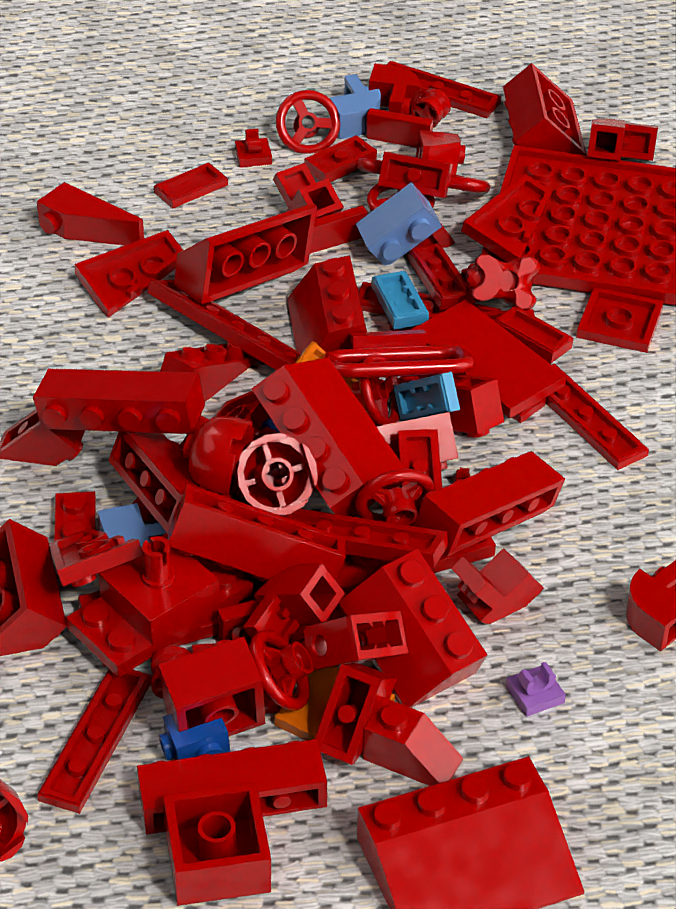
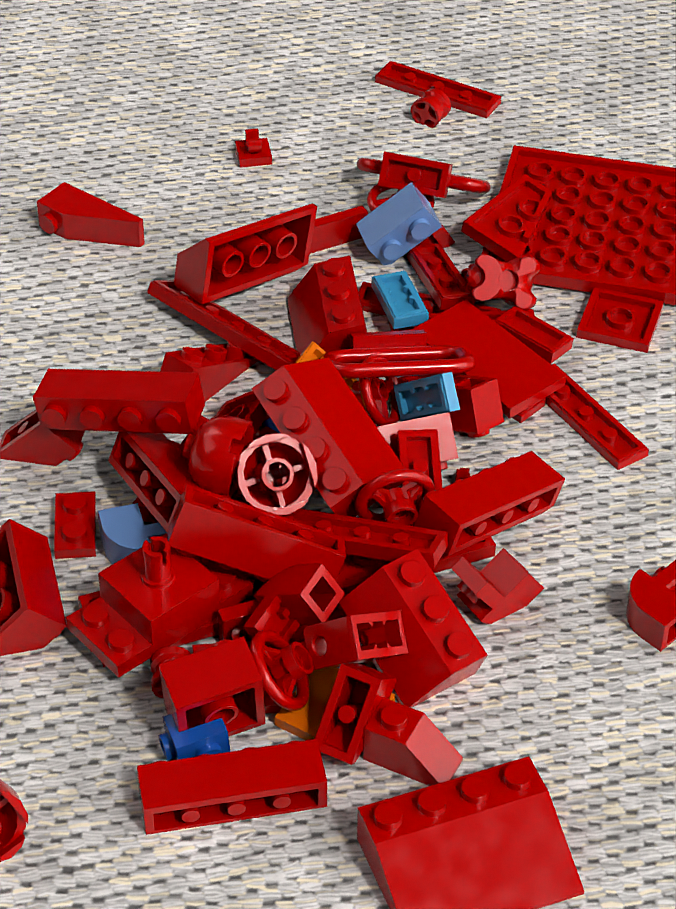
red tile [37,669,152,814] -> none
red wing [49,529,144,587] -> none
red wing [75,230,183,318] -> none
red tile [154,163,228,209] -> none
red brick [163,782,271,906] -> none
red brick [273,163,344,219] -> none
red piece [275,90,340,154] -> none
red plate [304,135,377,182] -> none
medium blue brick [330,74,381,139] -> none
red tile [367,108,433,148] -> none
red brick [369,63,420,115] -> none
red slope [415,130,466,175] -> none
red slope [503,63,587,155] -> none
medium lavender tile [506,662,566,717] -> none
red brick [587,119,658,161] -> none

